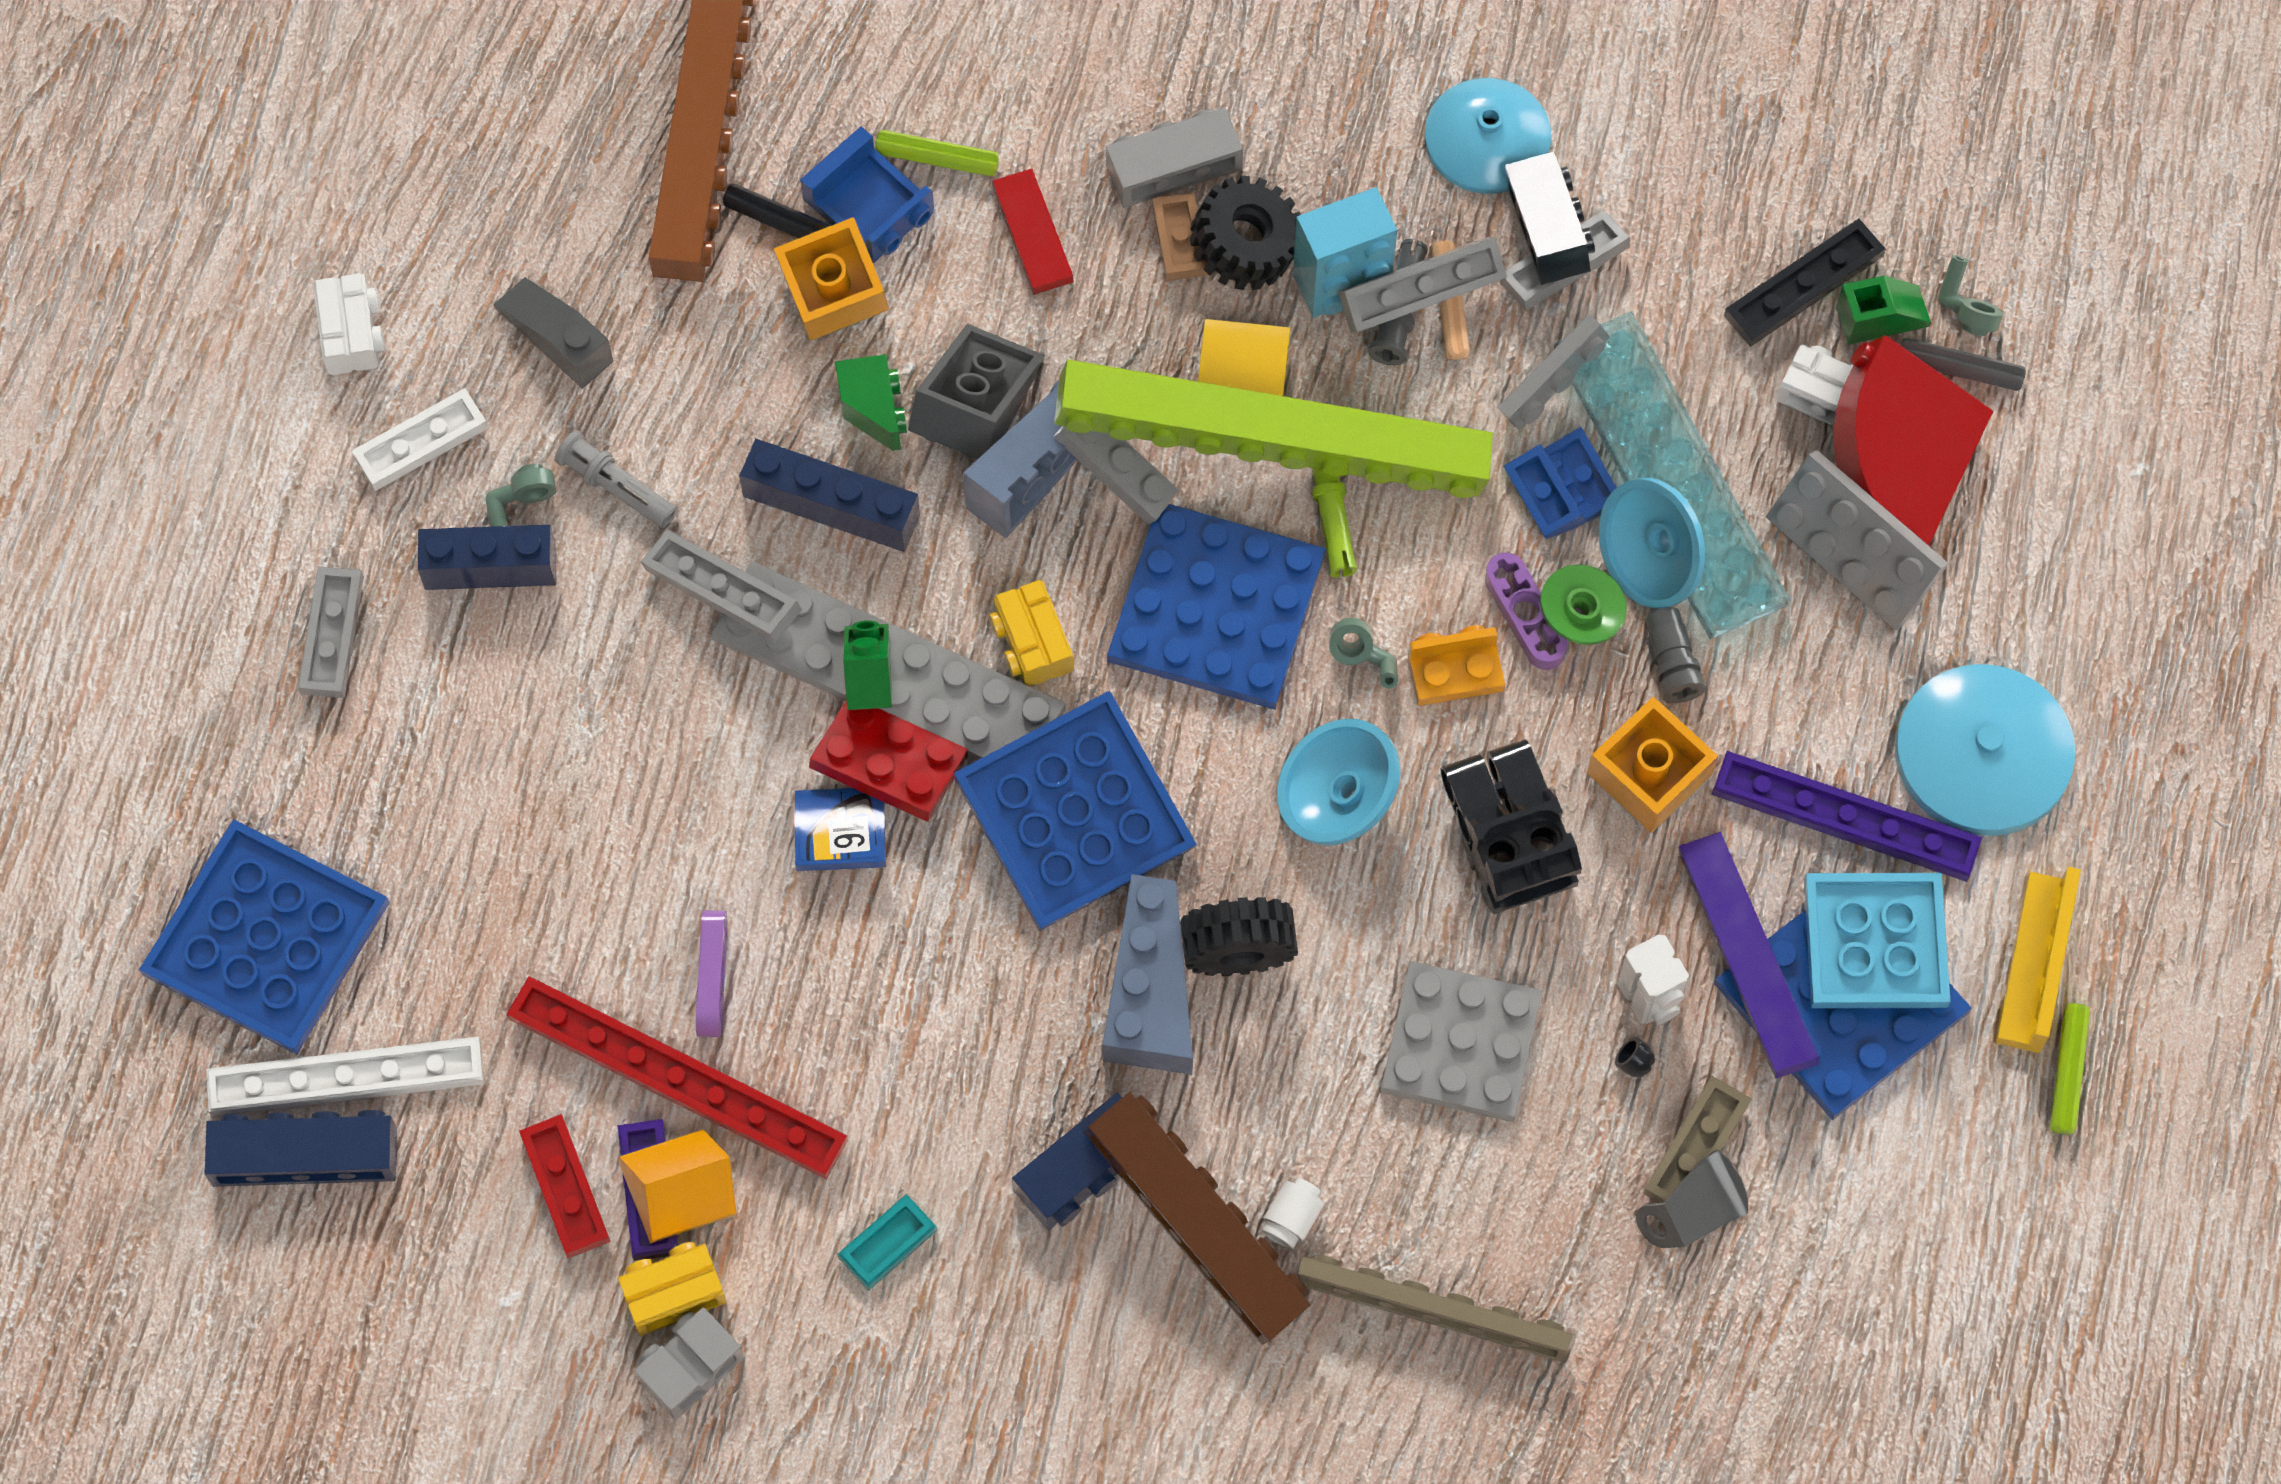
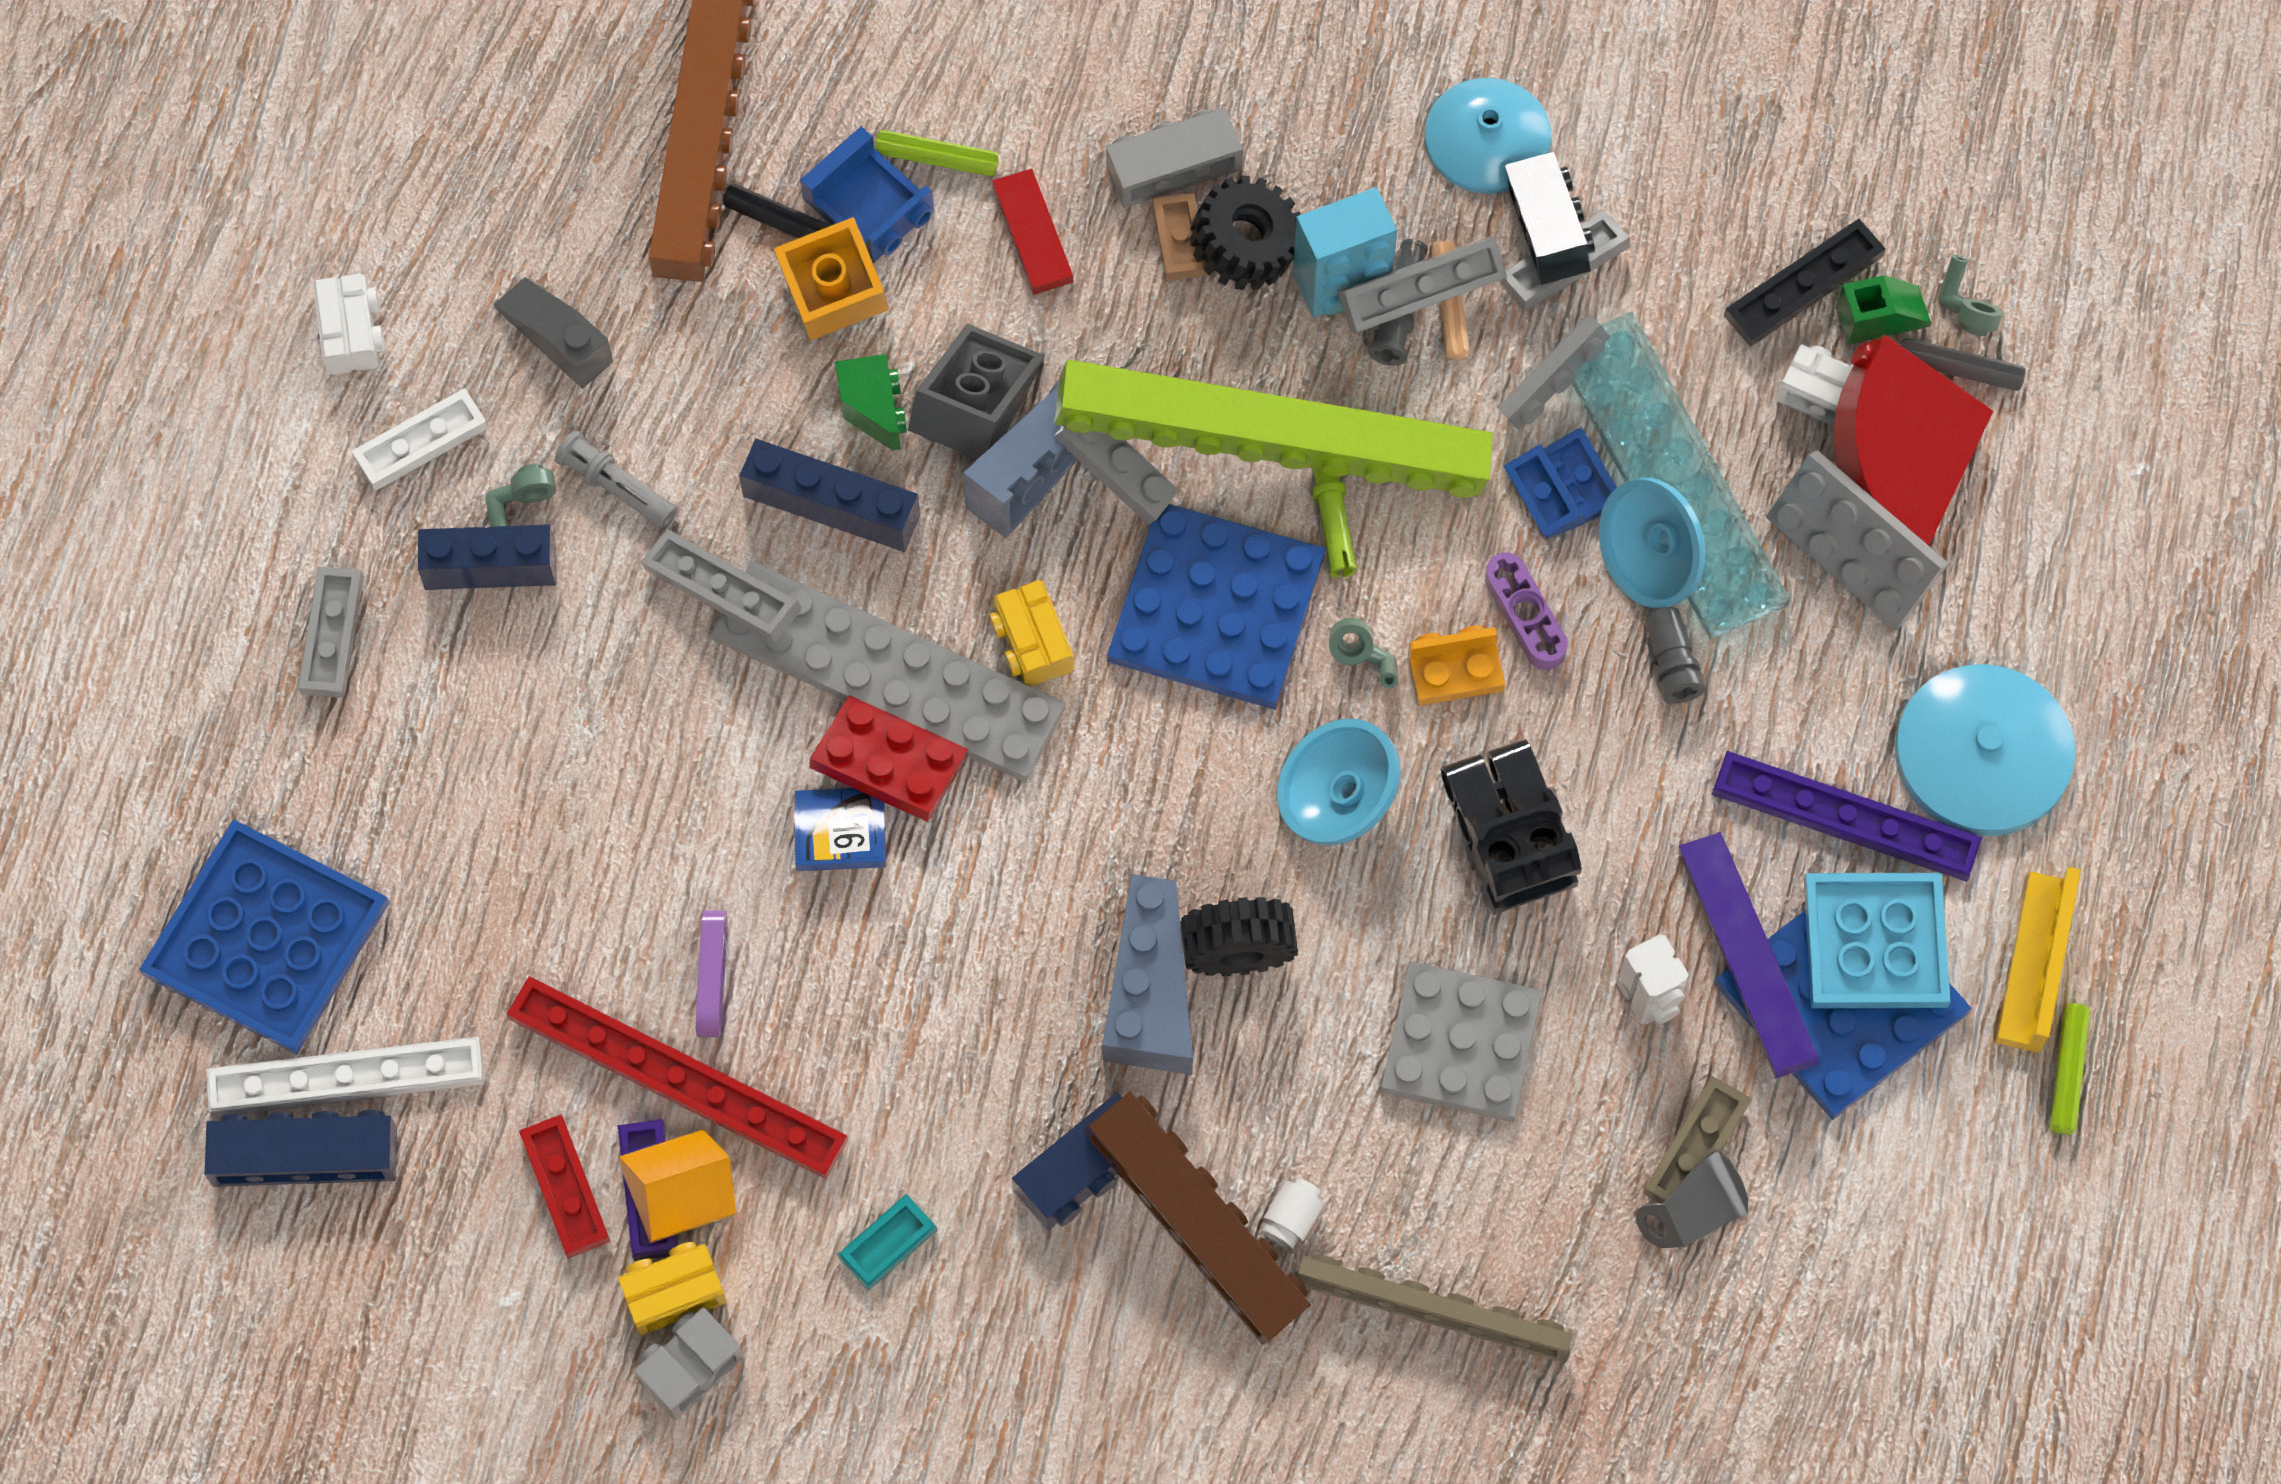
green slope [843,620,892,710] -> none
blue plate [953,690,1197,931] -> none
yellow slope [1198,319,1291,396] -> none
bright green dish [1540,564,1627,645] -> none
light orange brick [1587,696,1718,833] -> none
black hinge [1615,1037,1655,1077] -> none

